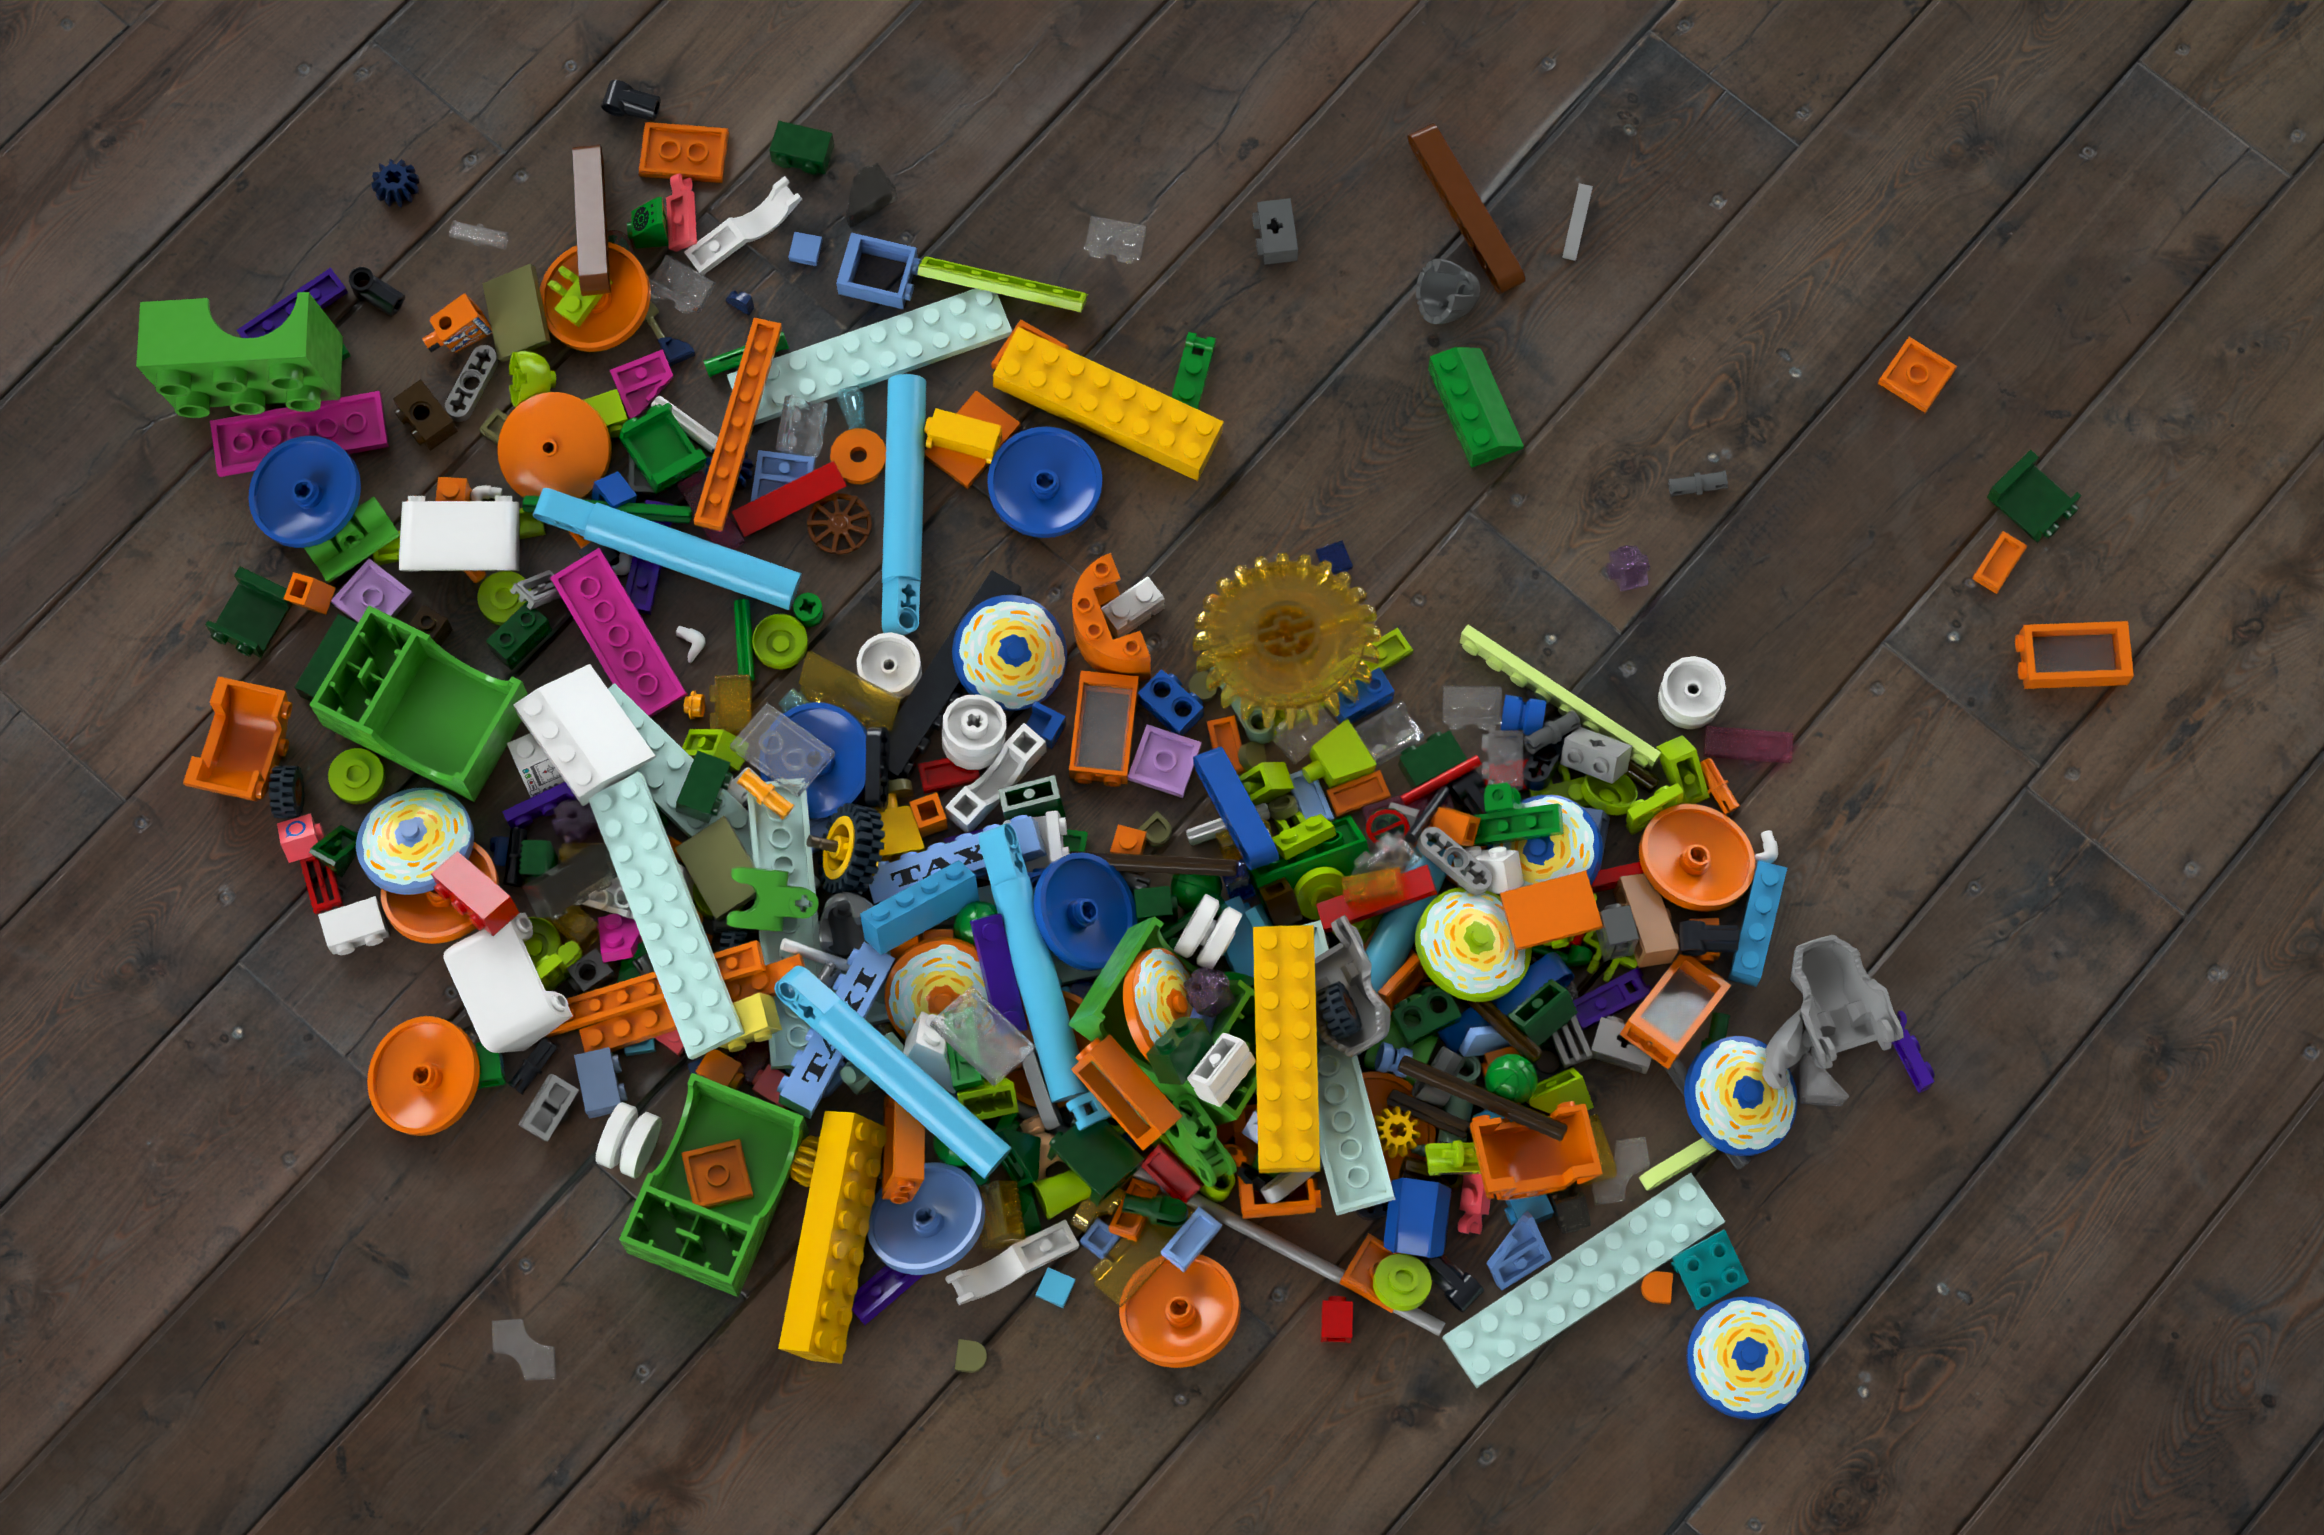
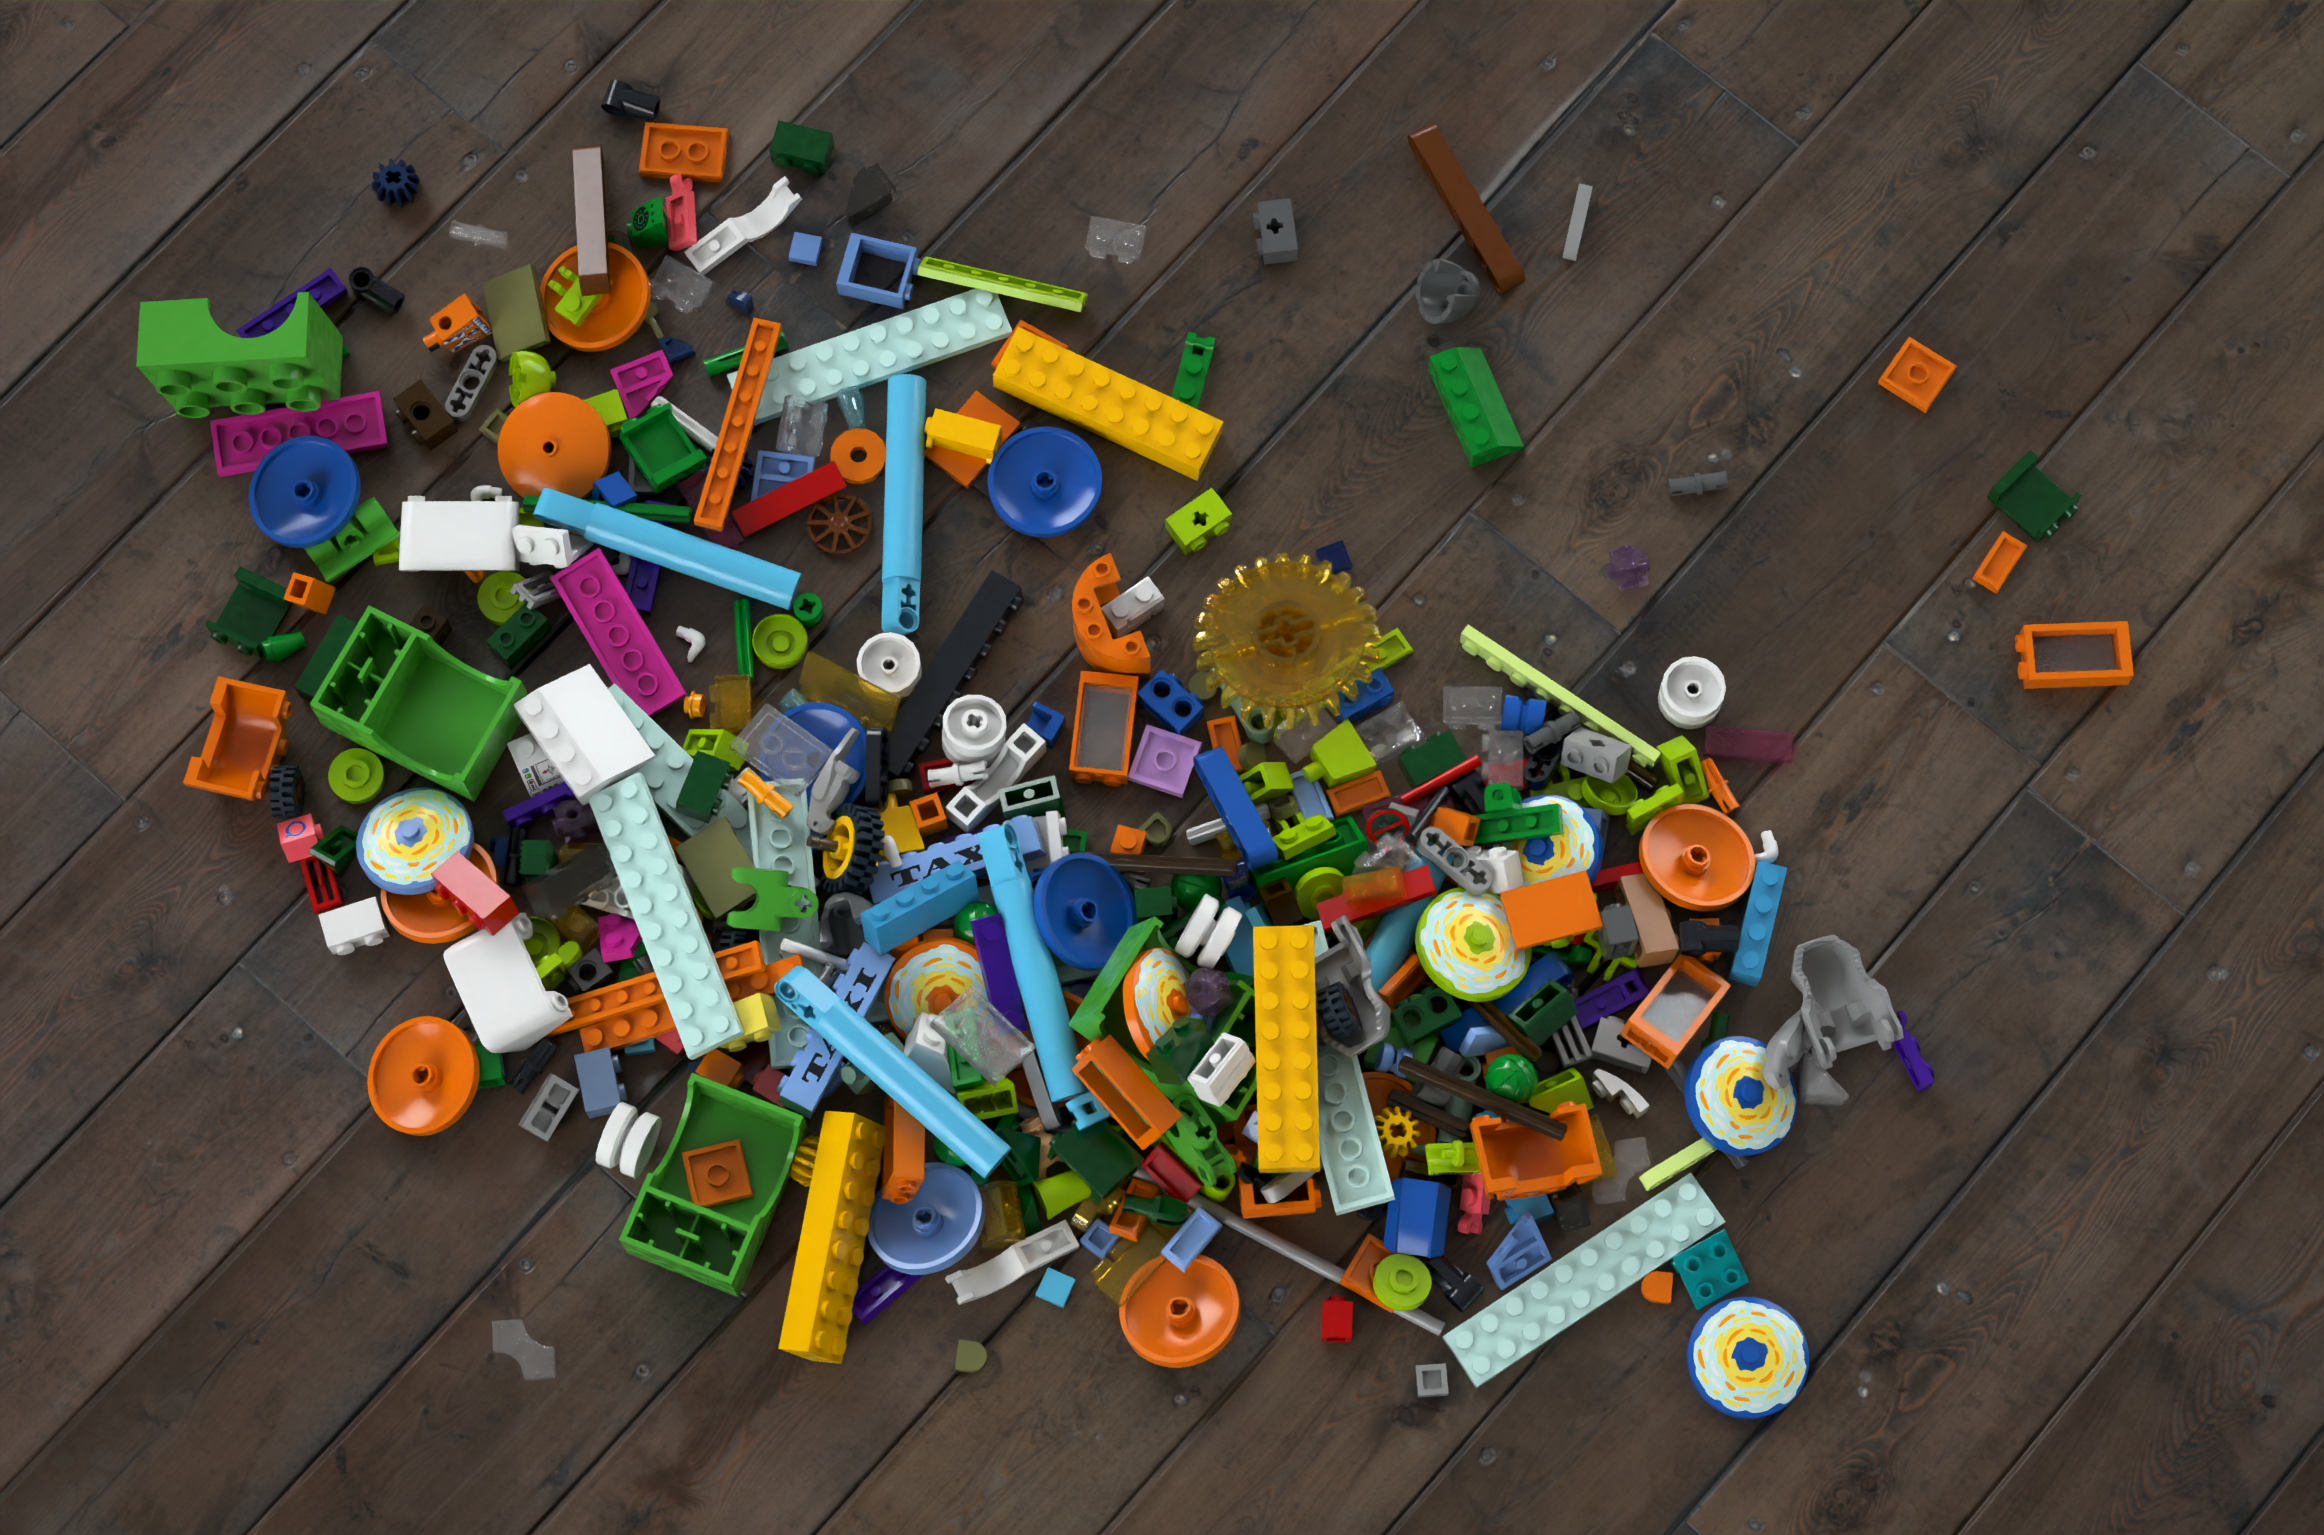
lavender plate [331,559,414,623] -> none
orange brick [436,477,472,501] -> none
dish [952,595,1067,711] -> none
none -> green cone [260,631,306,664]
none -> white bracket [512,525,594,568]
none -> light grey animal [807,728,861,835]
none -> white animal [881,835,902,868]
none -> white pin [928,760,989,788]
none -> lime brick [1165,488,1232,555]
none -> light grey plate [1415,1363,1449,1398]
none -> white slope [1591,1069,1650,1119]

